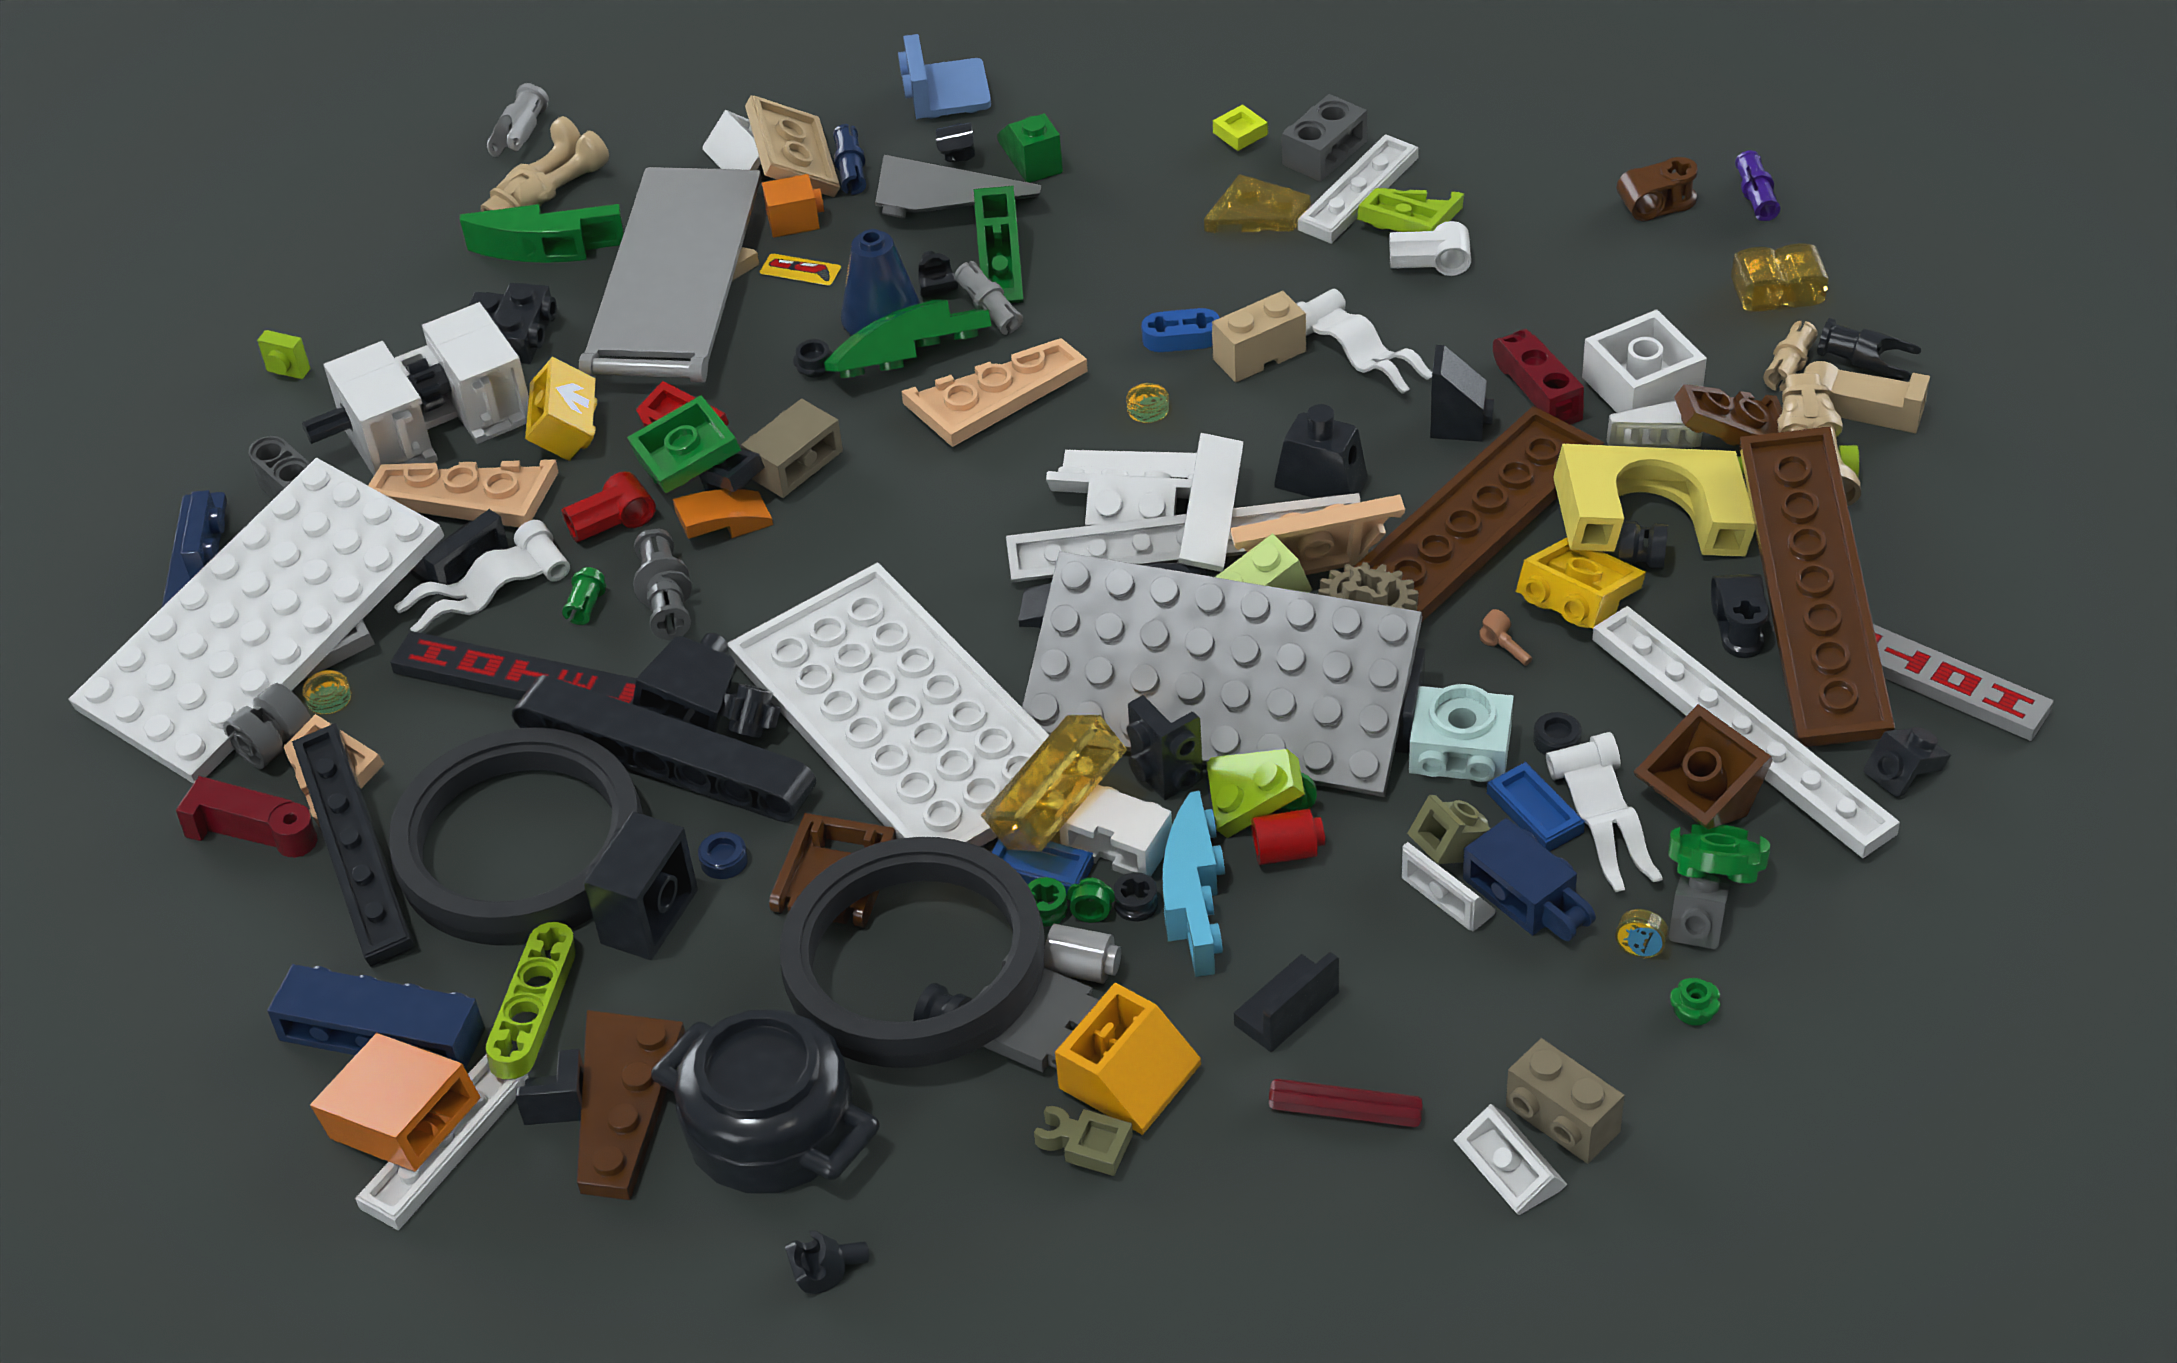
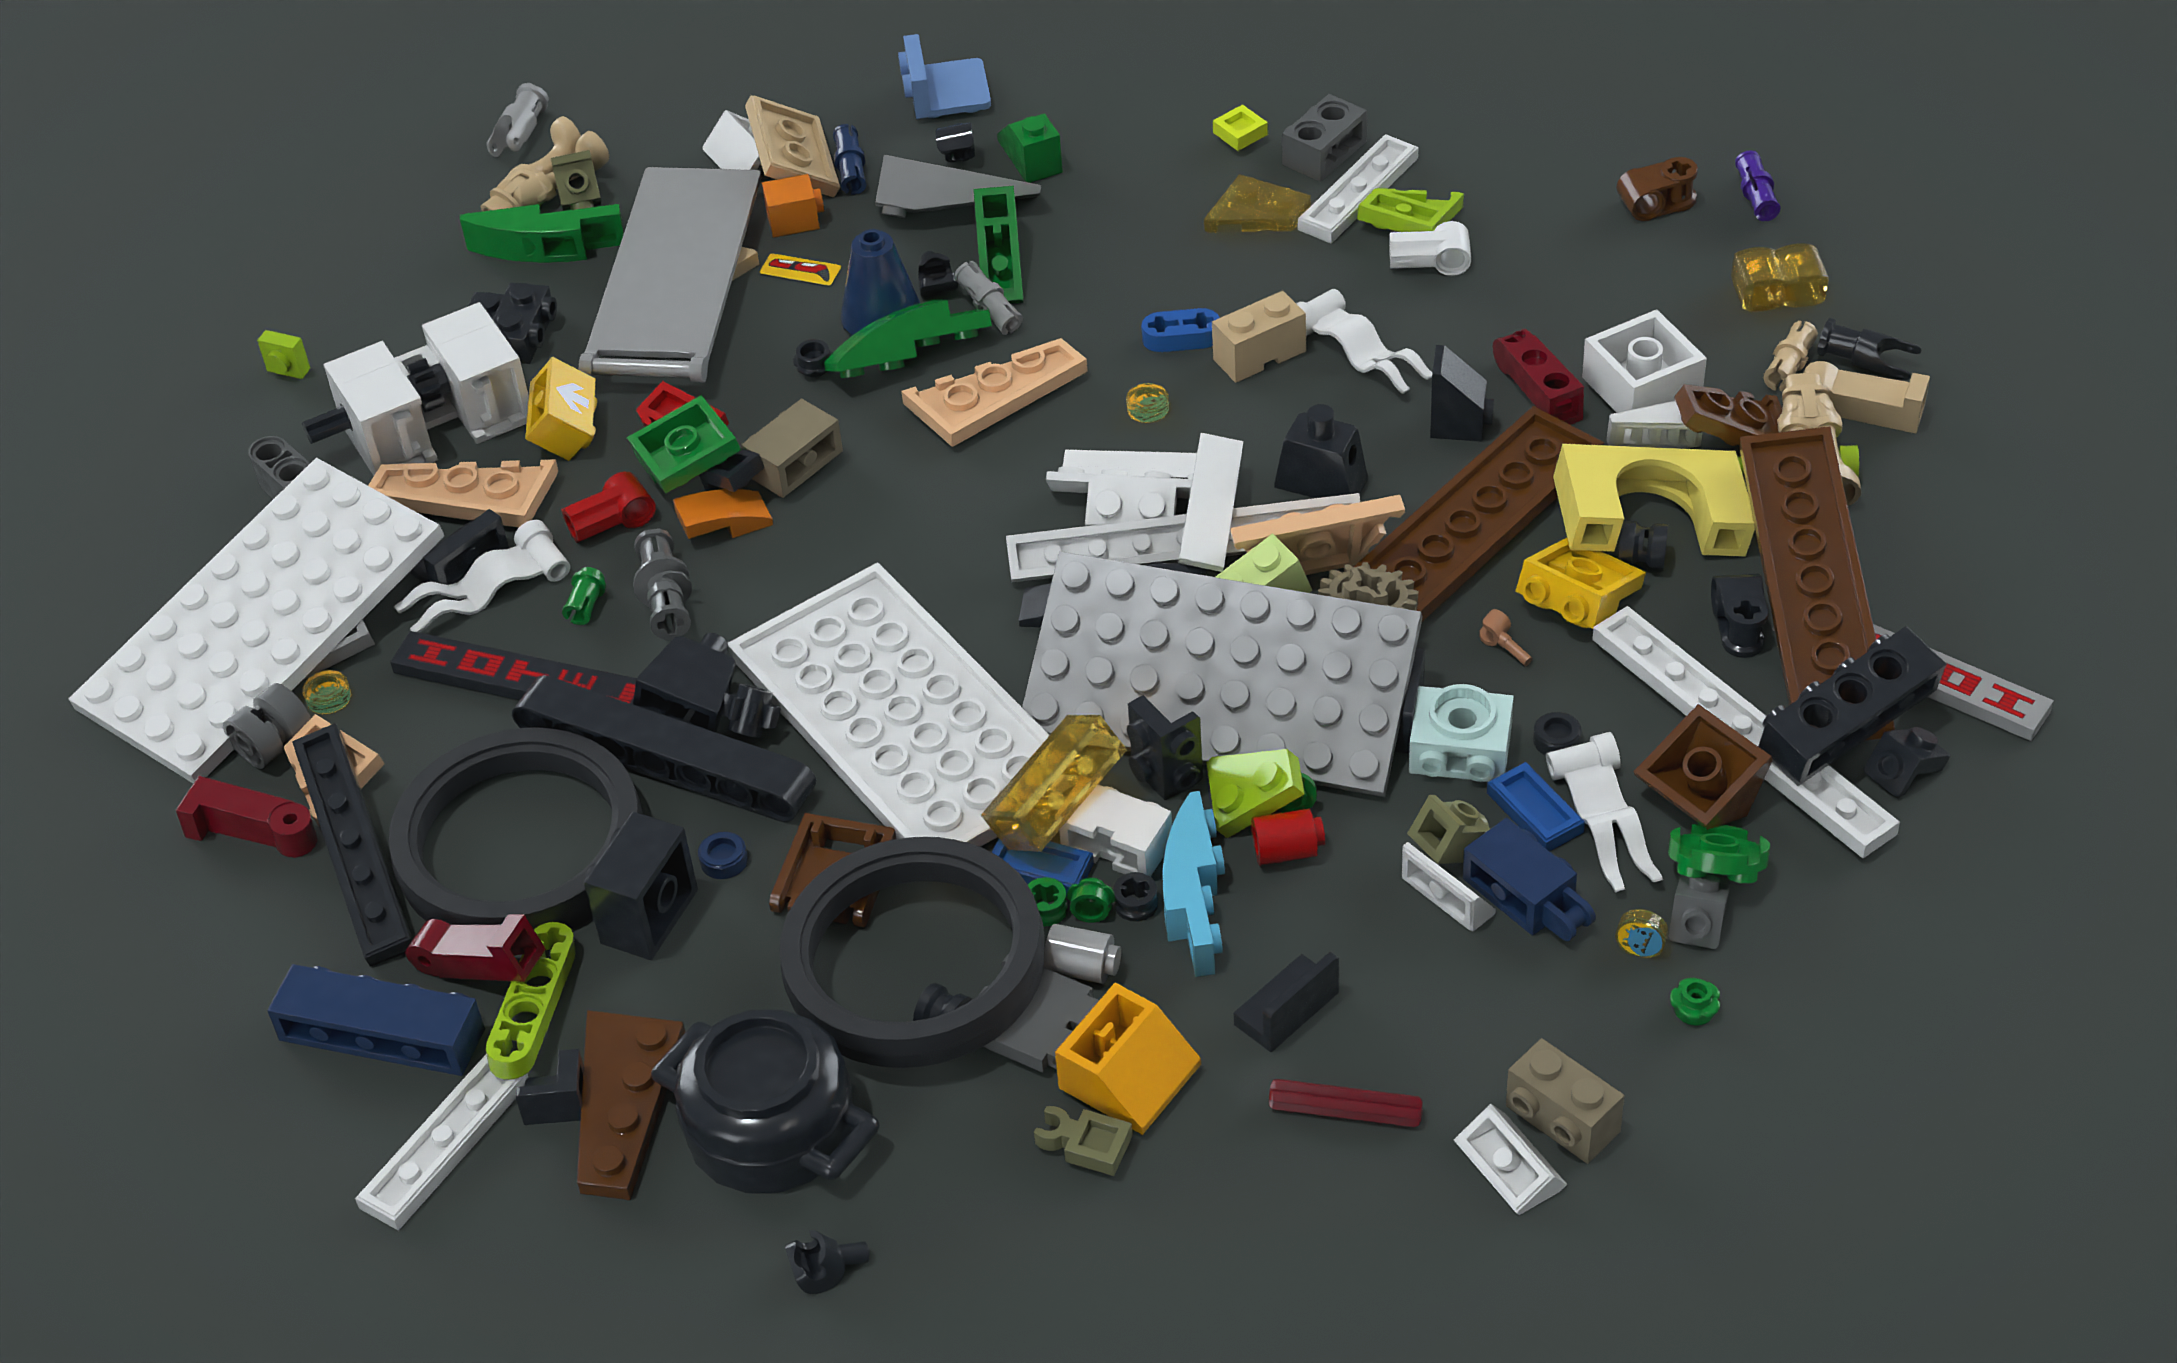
dark blue bracket [162,490,227,607] -> none
orange brick [310,1033,481,1172] -> none
none -> dark red leg [406,914,546,982]
none -> olive brick [551,150,601,211]
none -> black brick [1758,626,1947,786]

